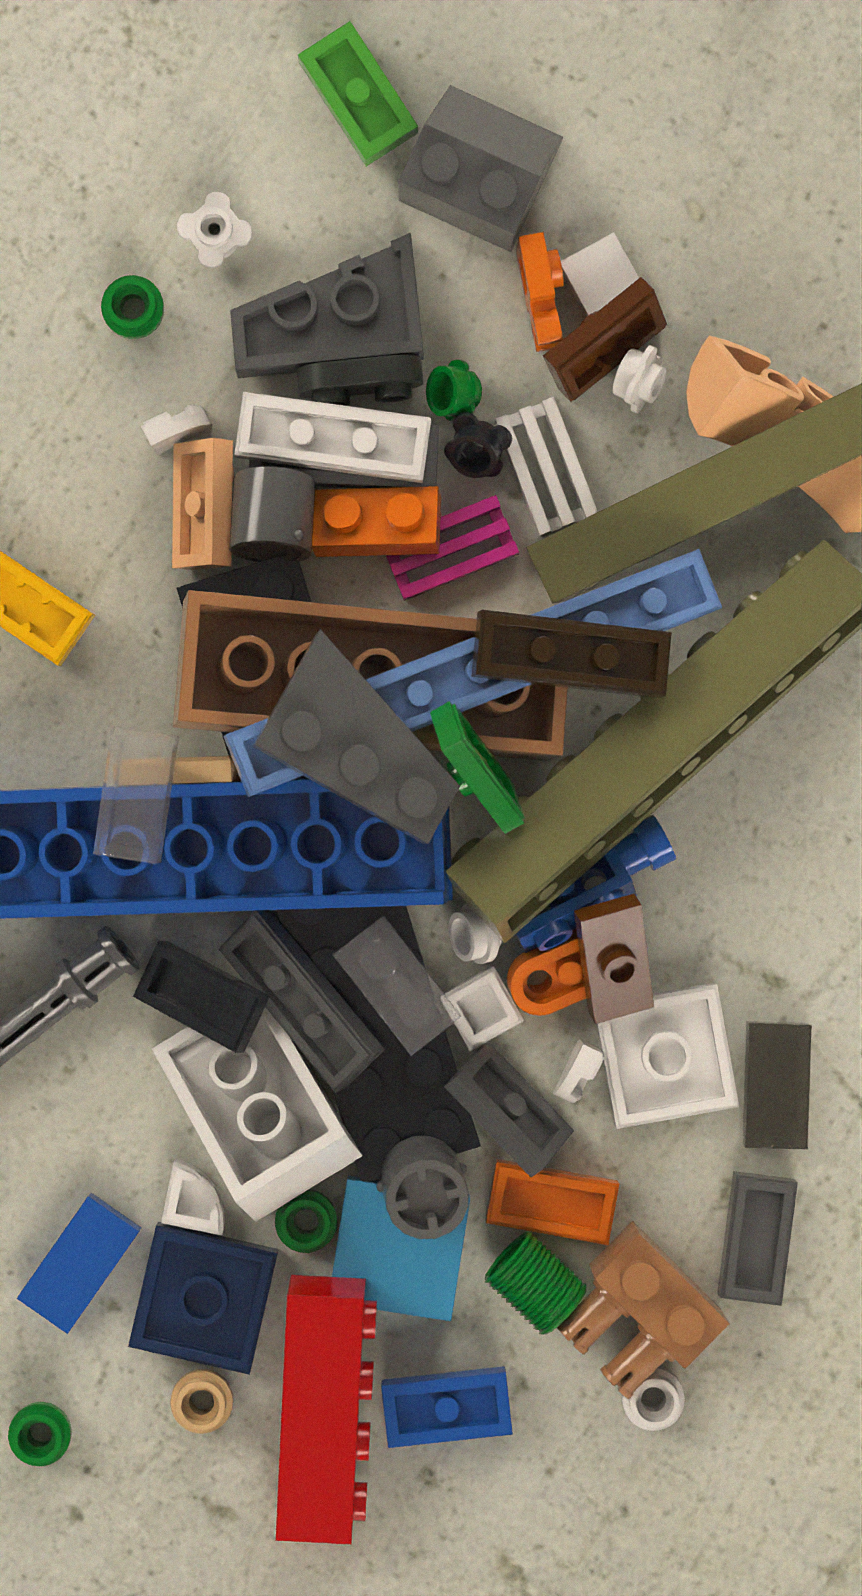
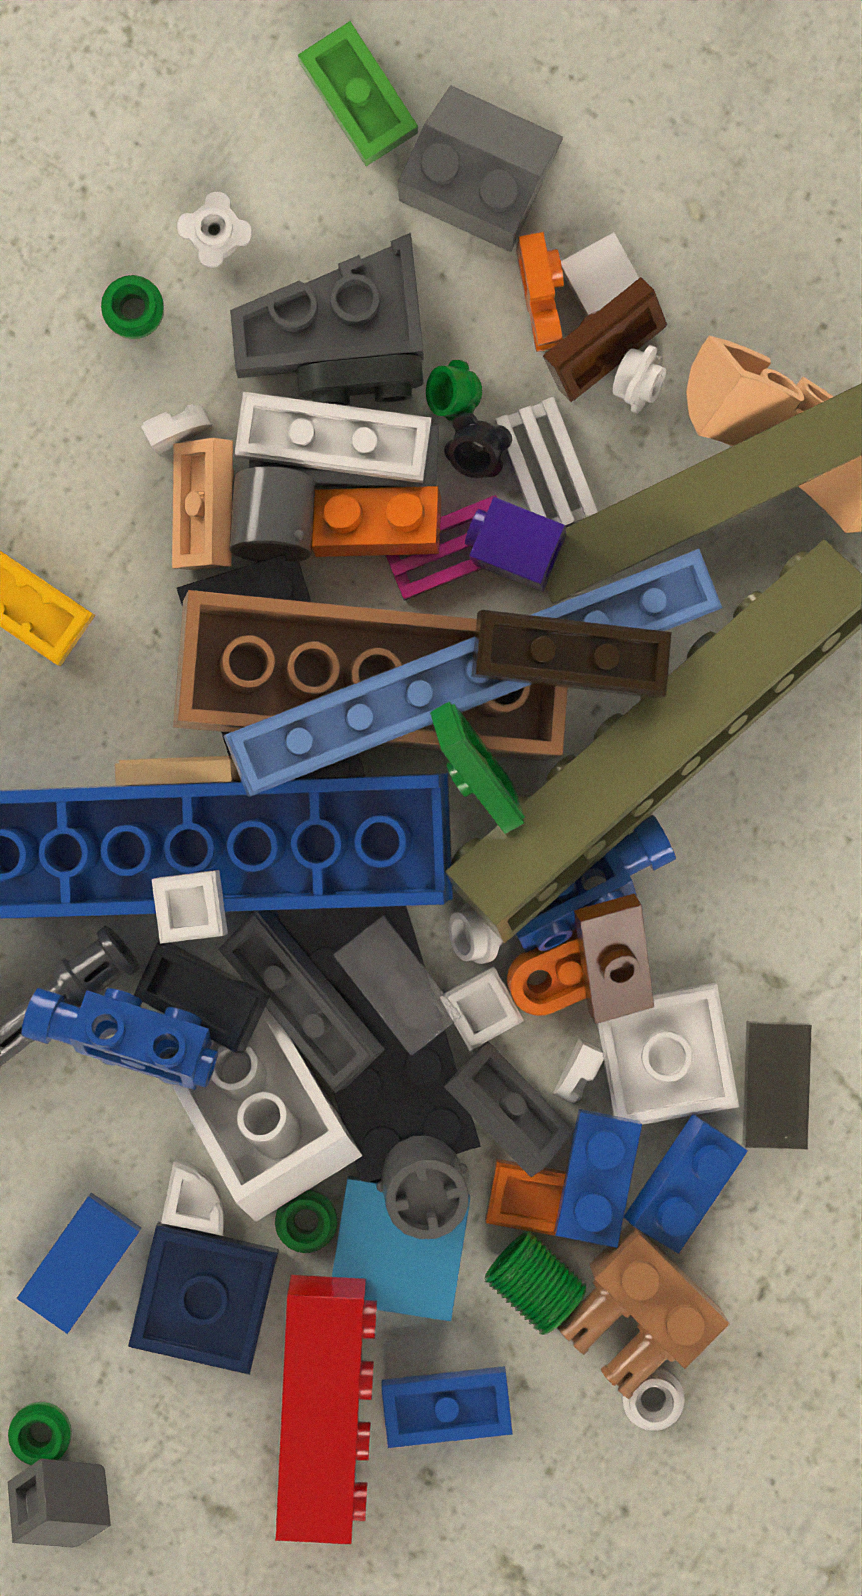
clear tile [93,726,179,864] -> none
tan plate [170,1369,233,1434] -> none
dark grey wing [252,629,460,844] -> none
dark grey tile [717,1171,798,1306] -> none
none -> dark grey panel [7,1459,111,1548]
none -> blue brick [21,988,218,1090]
none -> white tile [152,870,228,944]
none -> dark purple brick [465,497,567,592]
none -> blue plate [554,1109,642,1248]
none -> blue plate [624,1114,748,1254]

